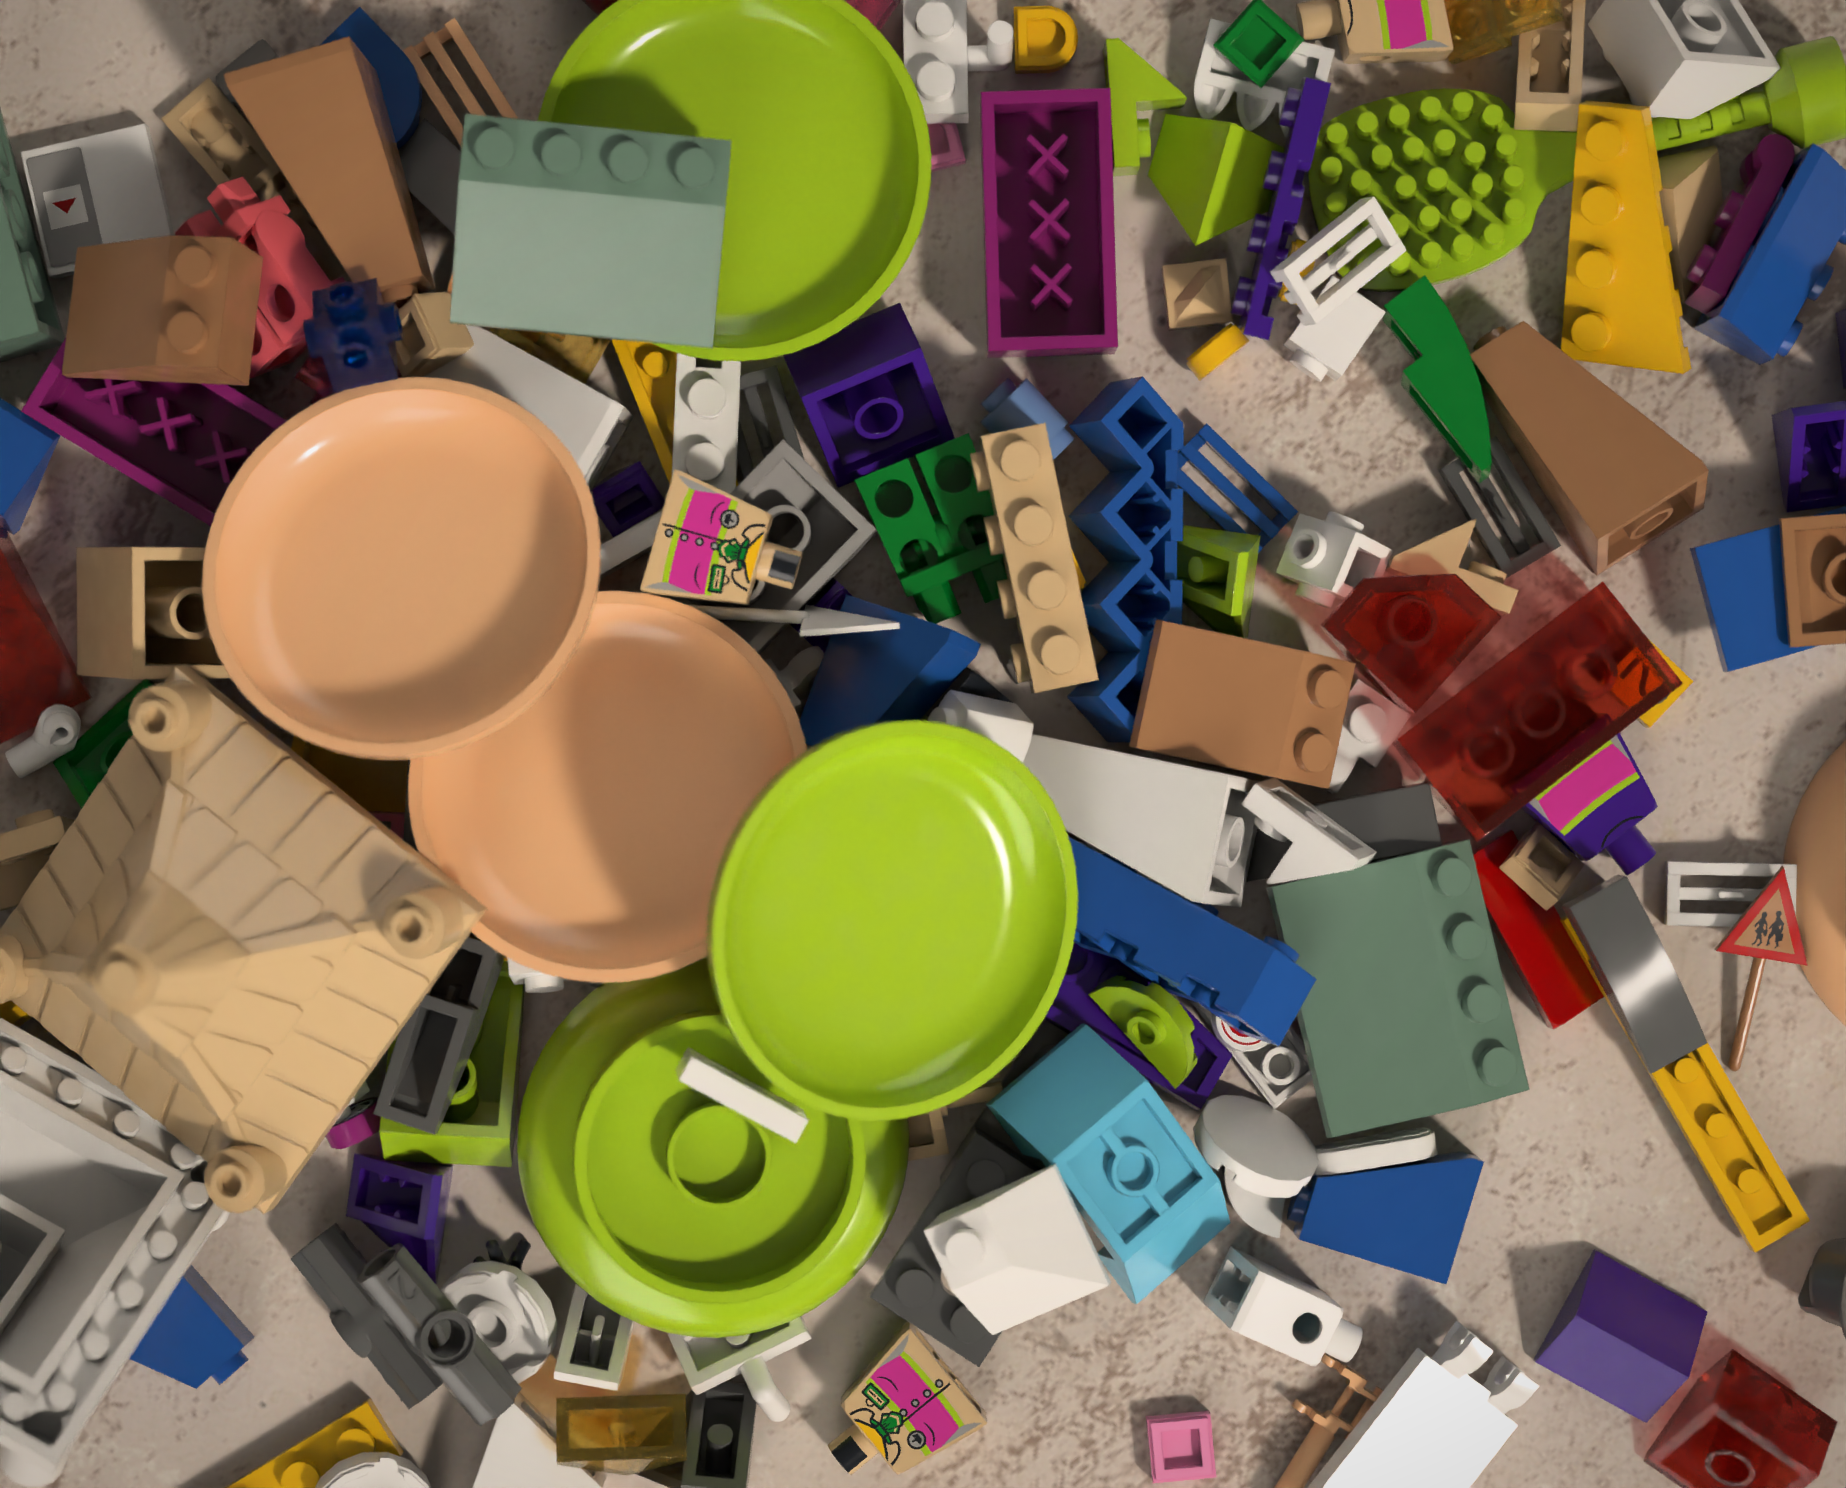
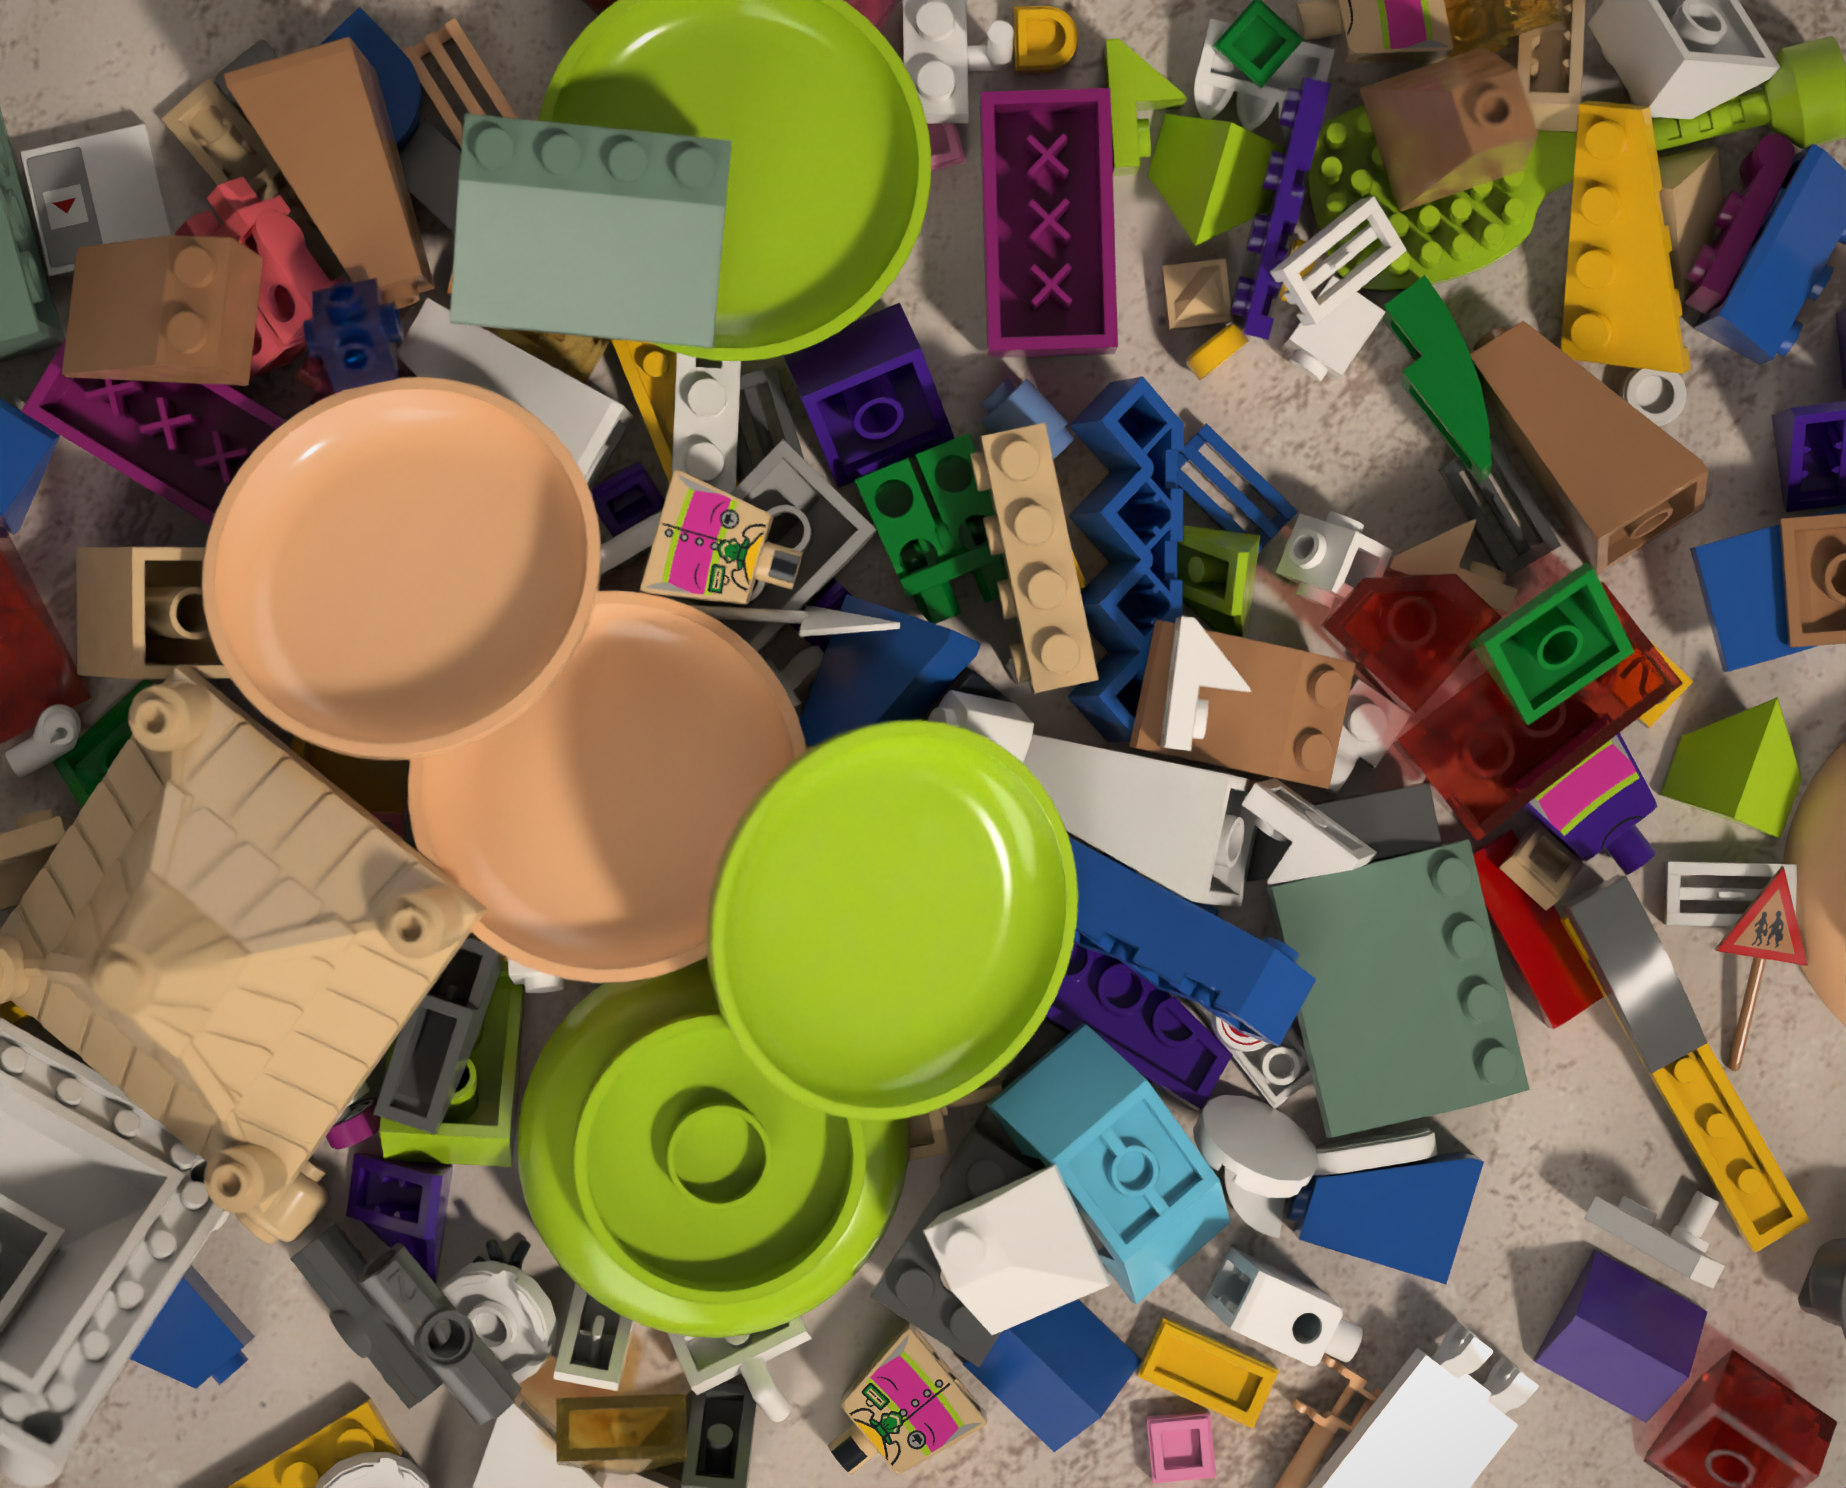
tan slope [380,292,474,378] -> none
white tile [675,1047,809,1143] -> none
lime plate [1088,976,1198,1089] -> none
none -> tan head [234,1156,329,1245]
none -> blue slope [962,1298,1142,1452]
none -> yellow tile [1136,1316,1279,1429]
none -> white slope [1160,616,1251,751]
none -> medium nougat slope [1359,47,1538,212]
none -> green slope [1469,562,1635,726]
none -> white plate [1584,1190,1725,1288]
none -> white tile [1619,368,1687,427]
none -> lime slope [1659,697,1802,839]

